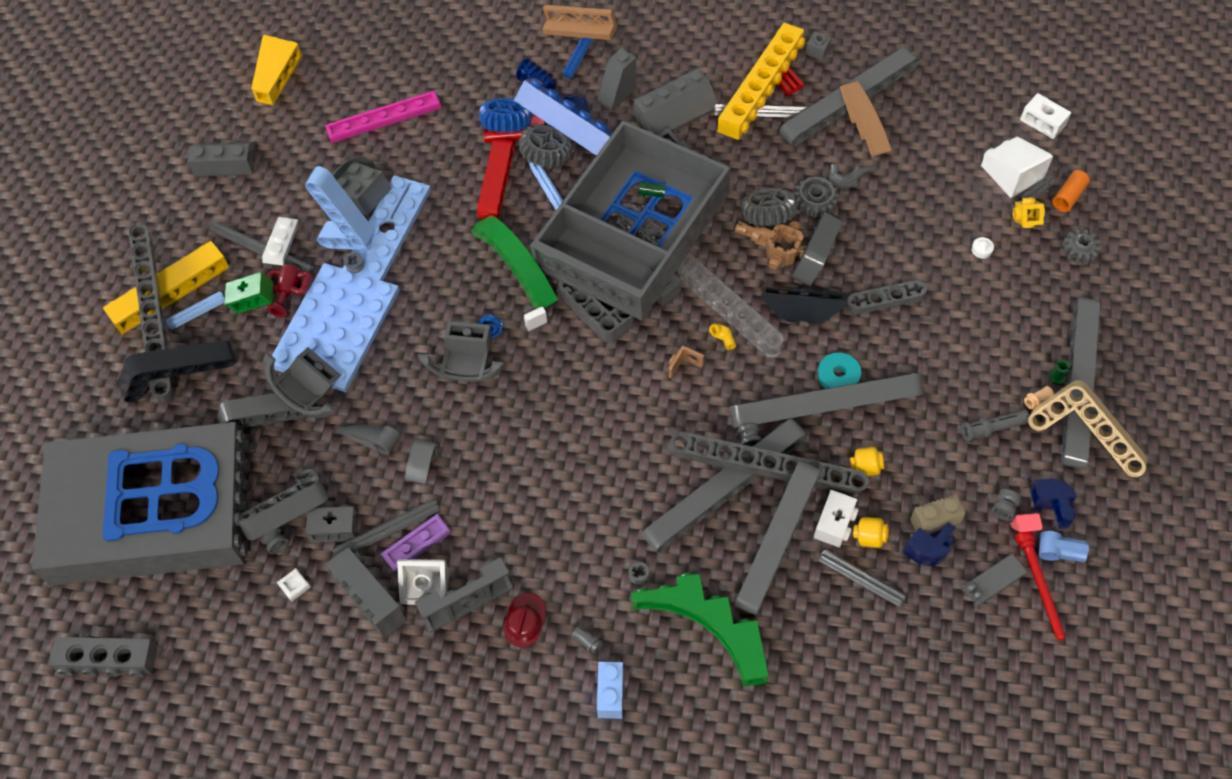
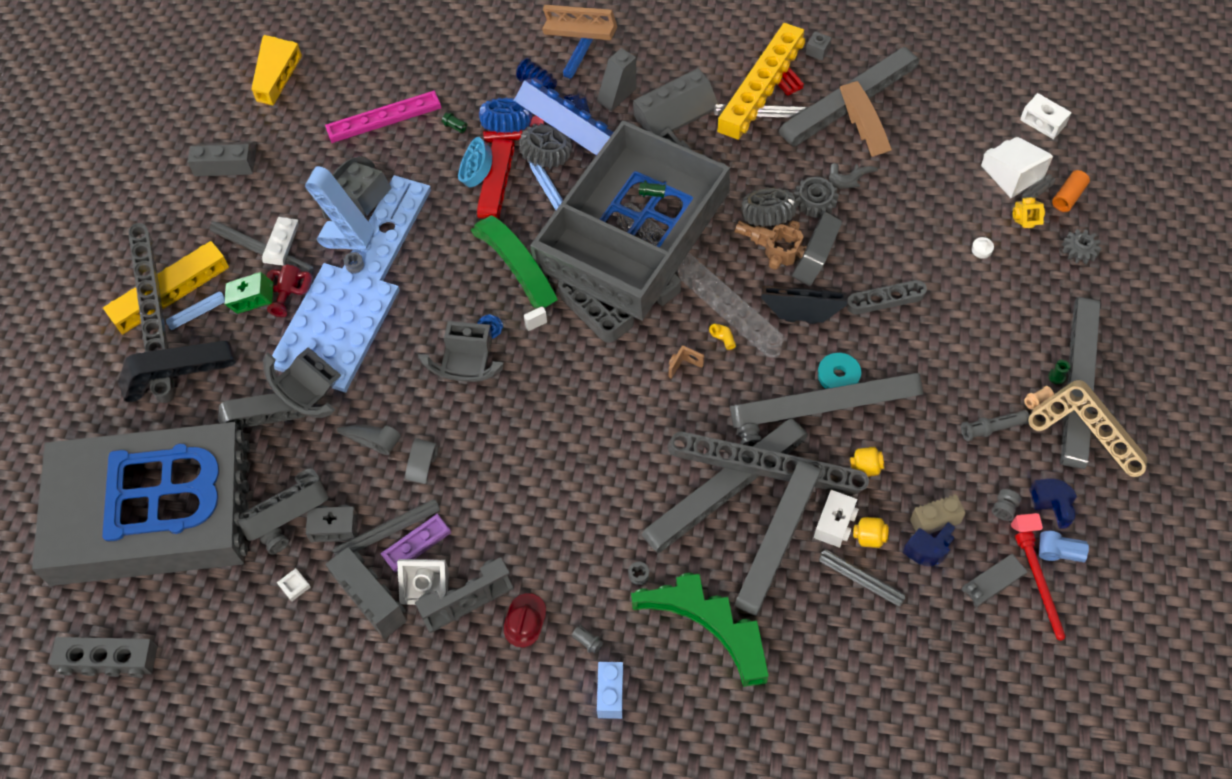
none -> dark green pin [442,112,468,134]
none -> dark azure piece [458,137,492,187]

